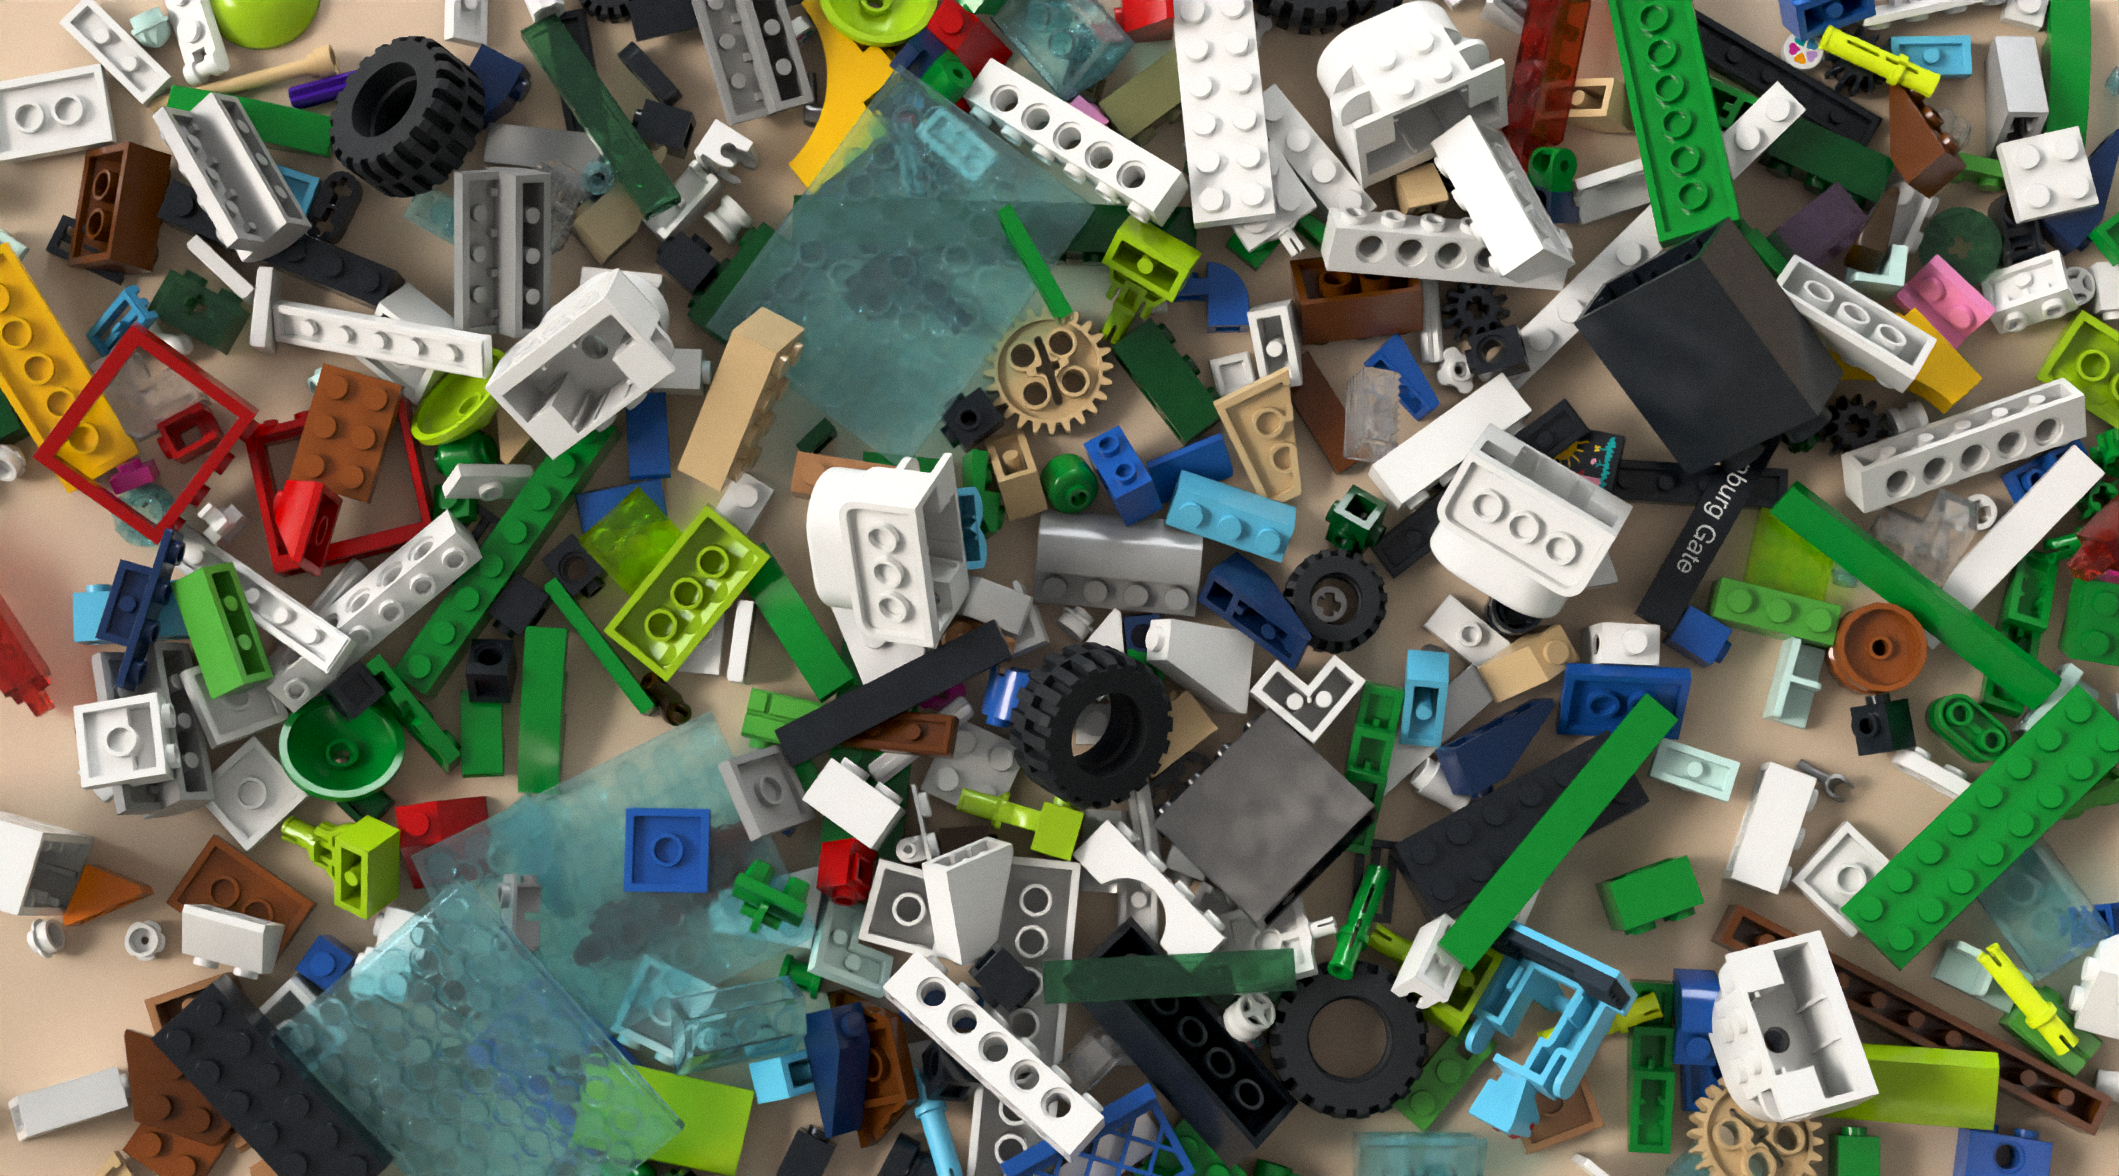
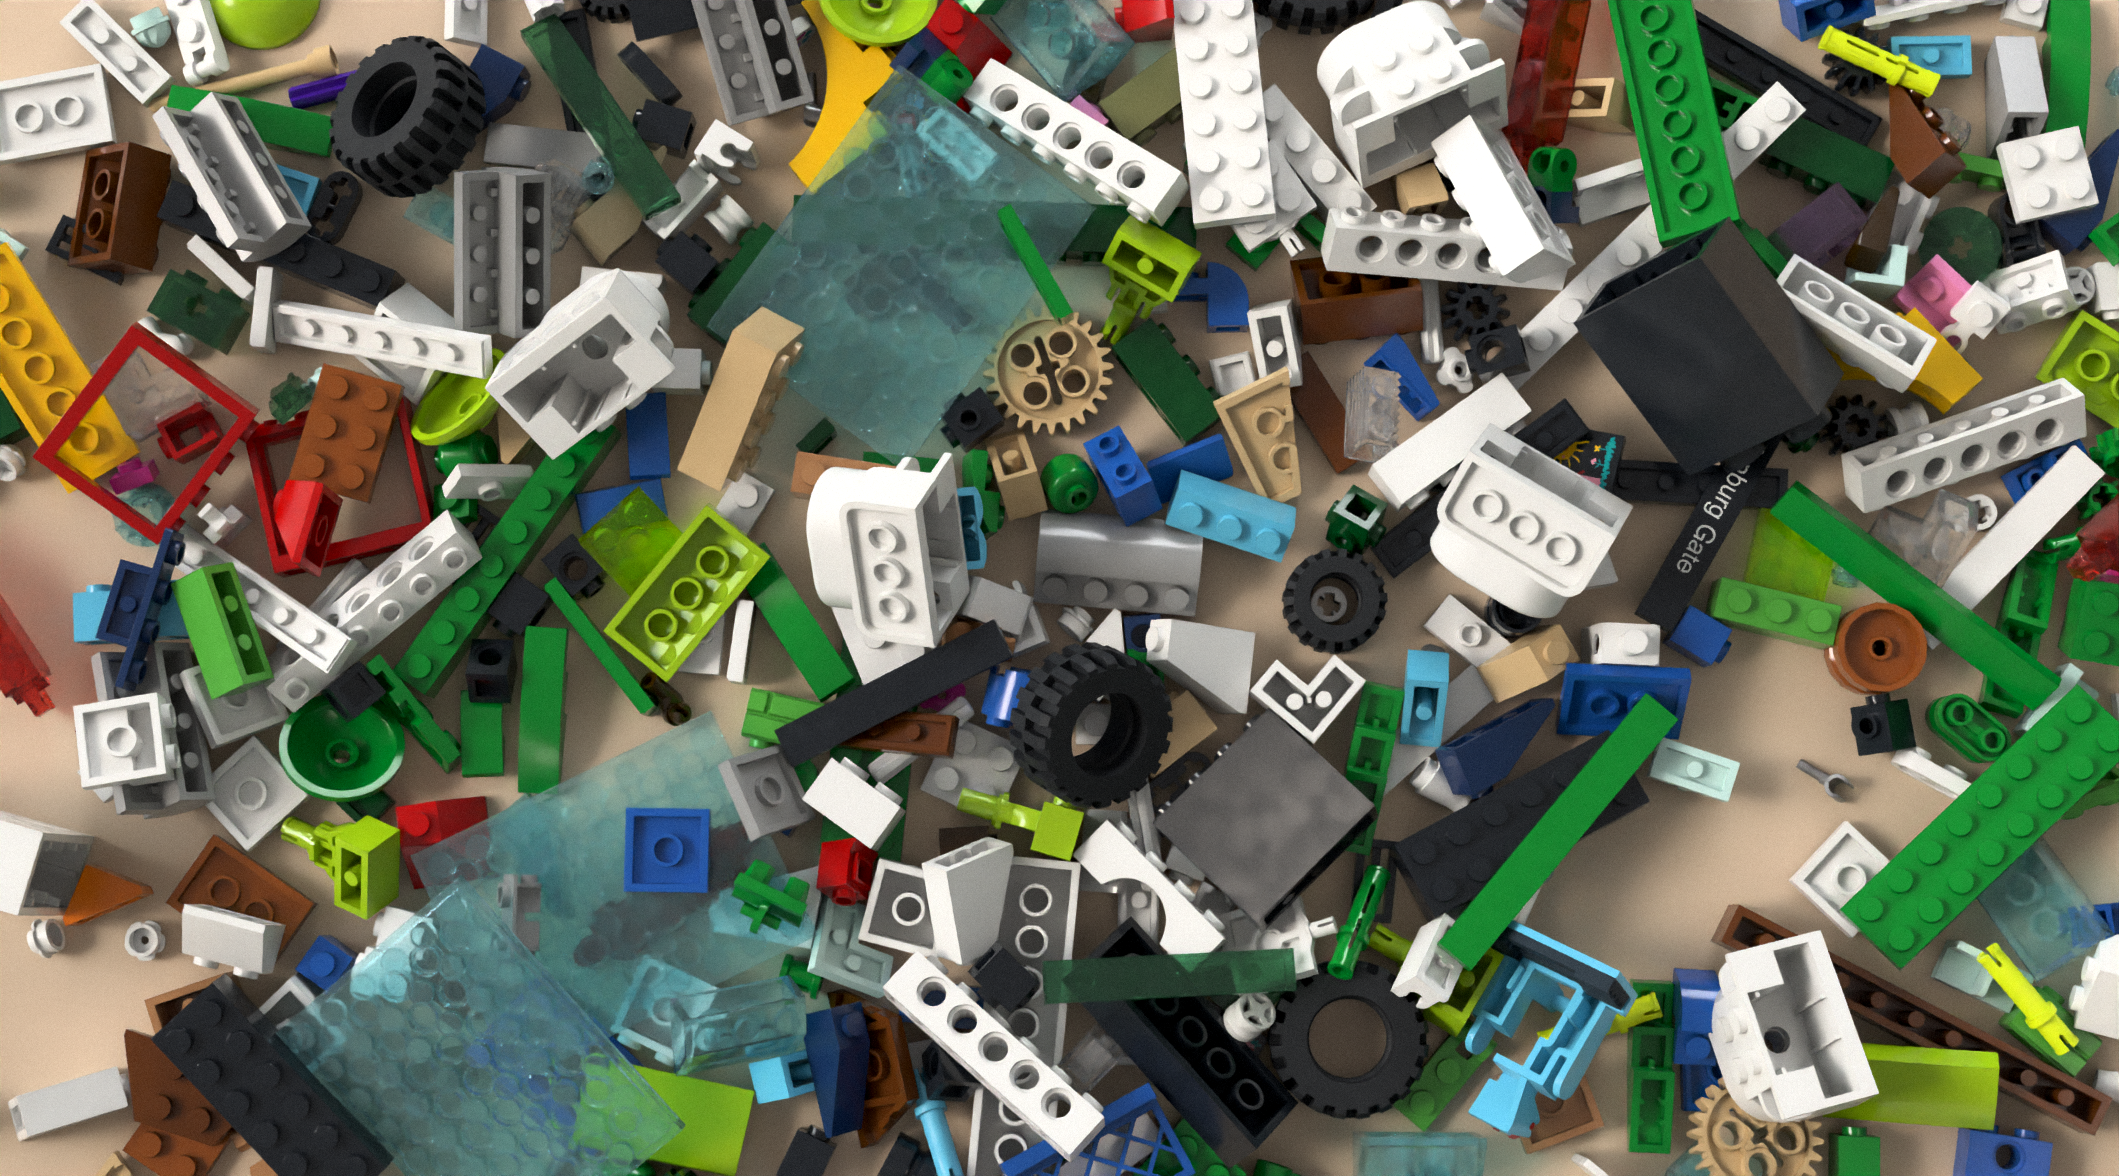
dark azure tile [86,285,159,361] -> none
white hinge [896,784,940,864] -> none
dark blue slope [1197,552,1312,670] -> none
green brick [1595,855,1705,936] -> none
white brick [1723,762,1818,895] -> none
light aqua panel [1762,637,1826,729] -> none
white tile [1781,34,1824,73] -> none
none -> clear green plate [268,372,313,425]
none -> white plate [1940,280,2010,354]

